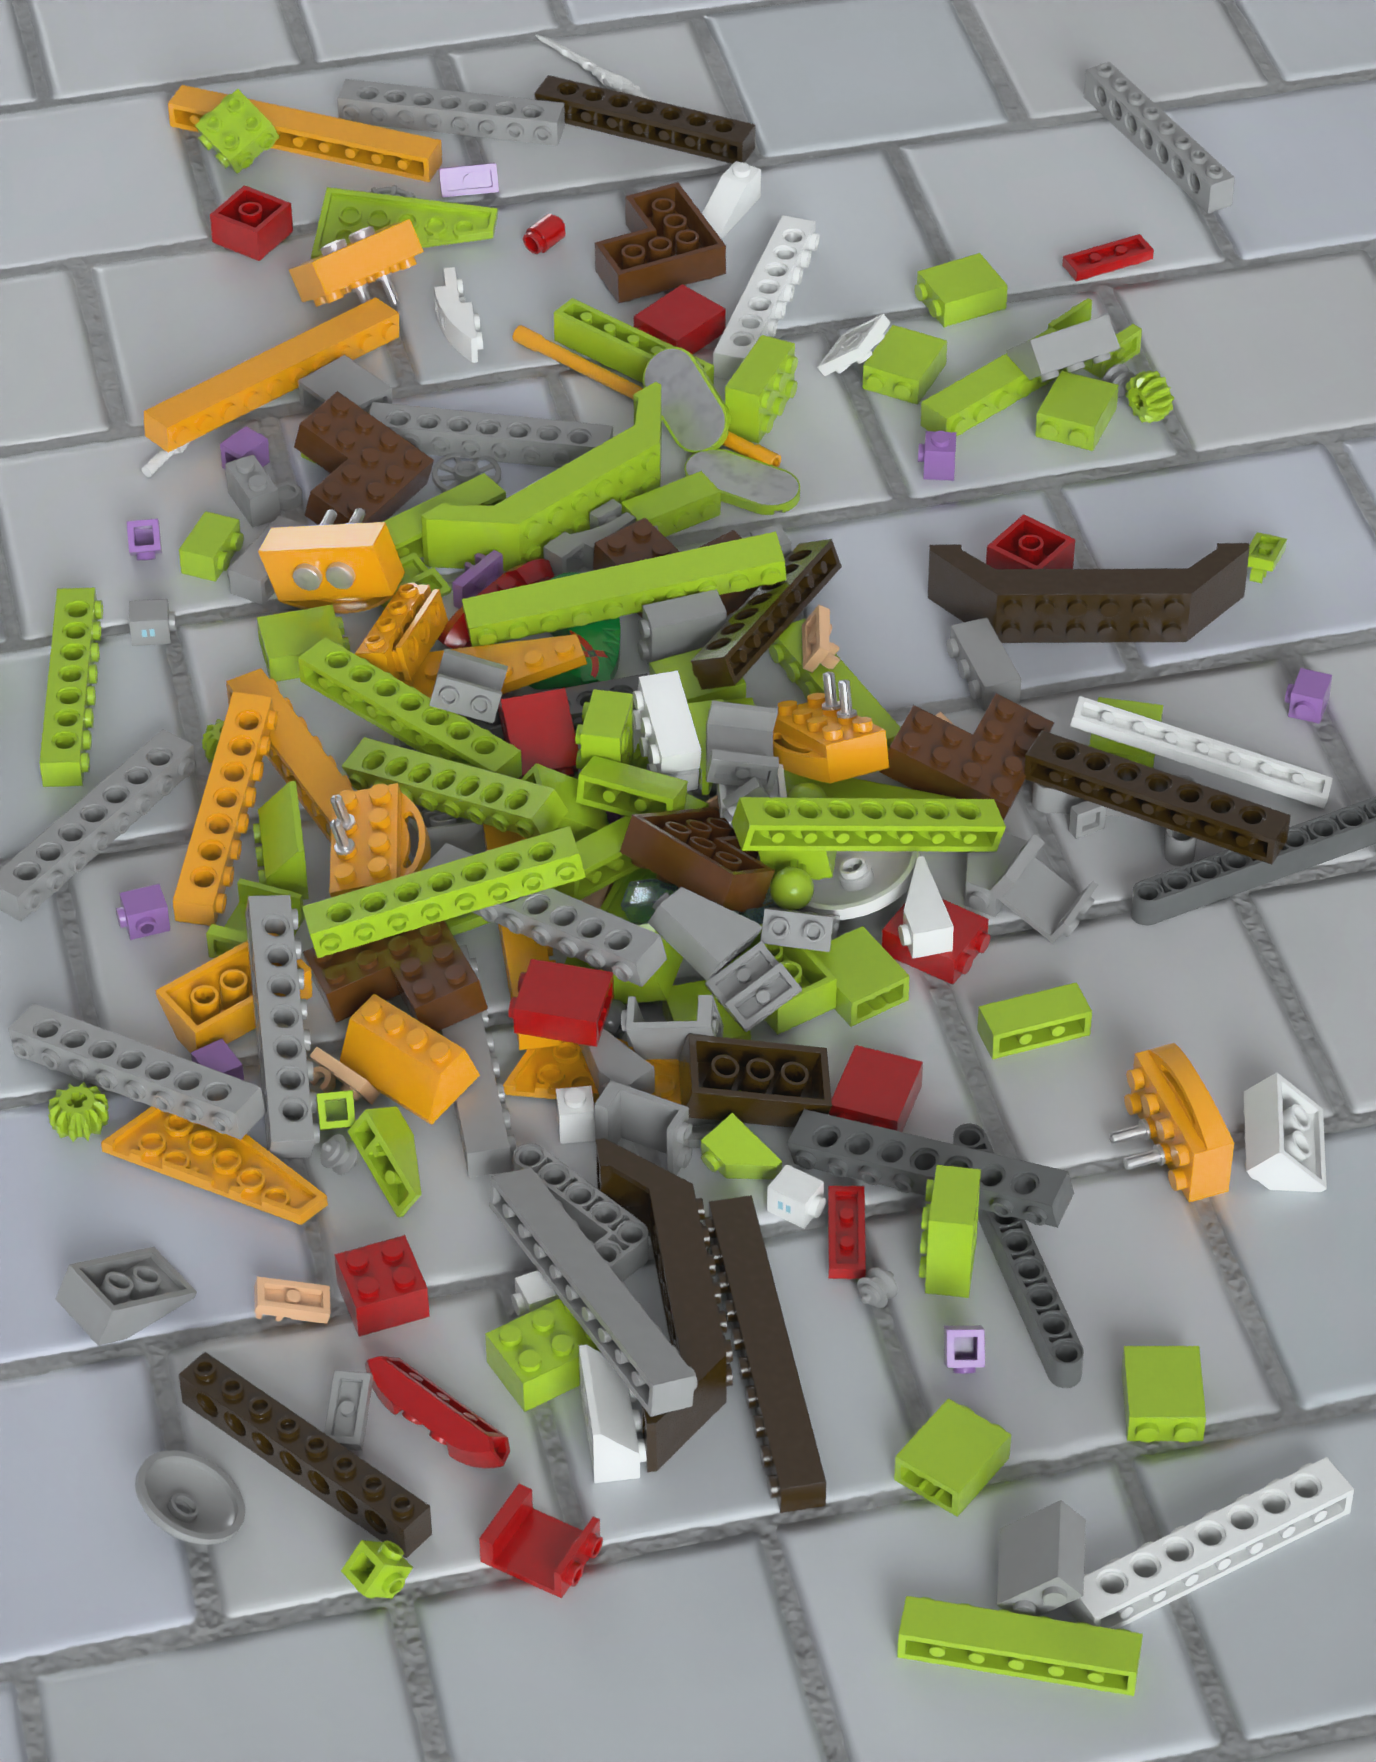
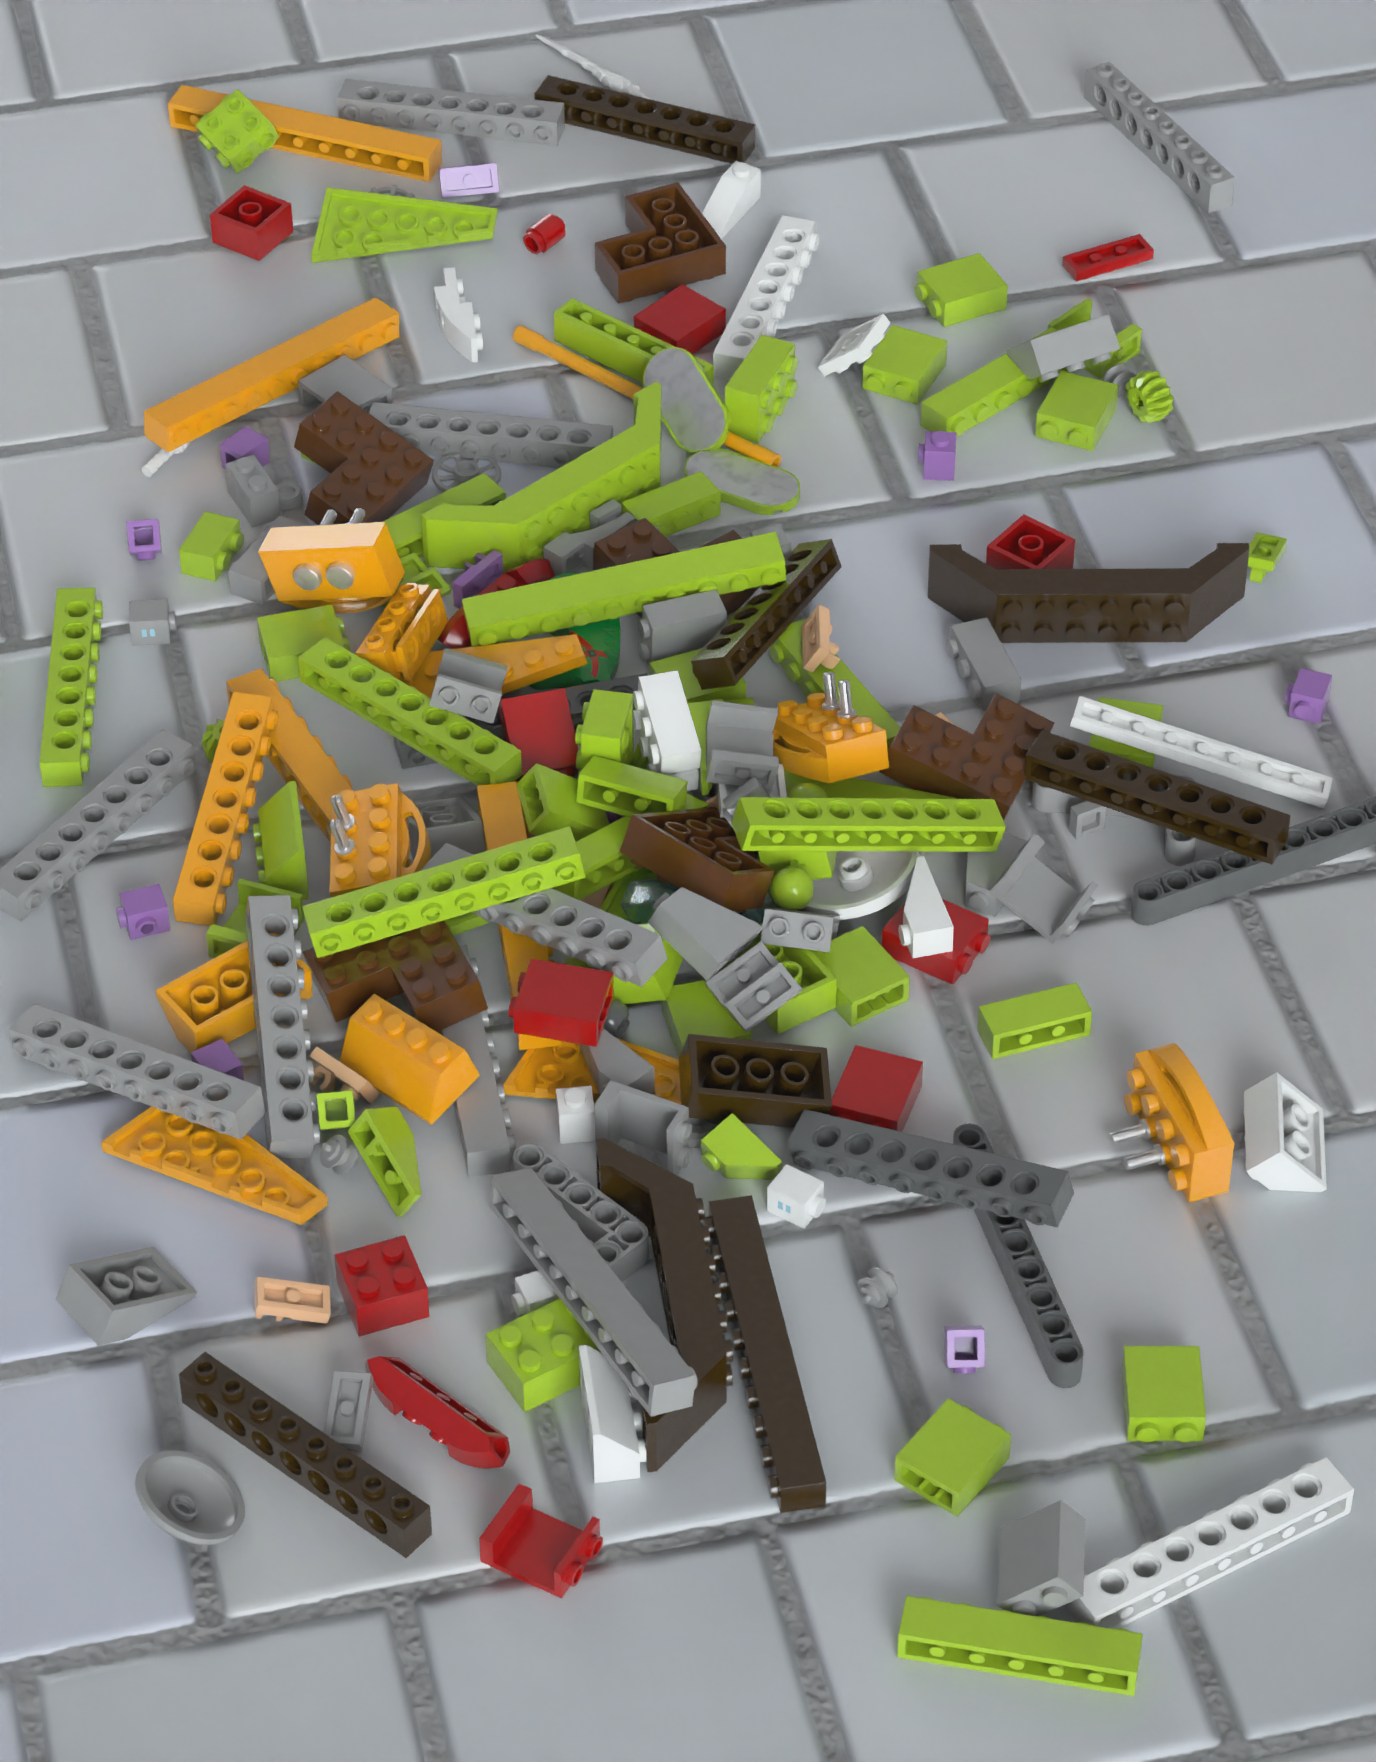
lime gear [48,1082,109,1142] -> none
light orange piece [289,219,424,307] -> none
lime brick [341,737,568,839] -> none
lime brick [341,1540,413,1599] -> none
light grey panel [621,995,724,1060] -> none
red plate [828,1186,866,1279] -> none
lime brick [919,1165,981,1298] -> none

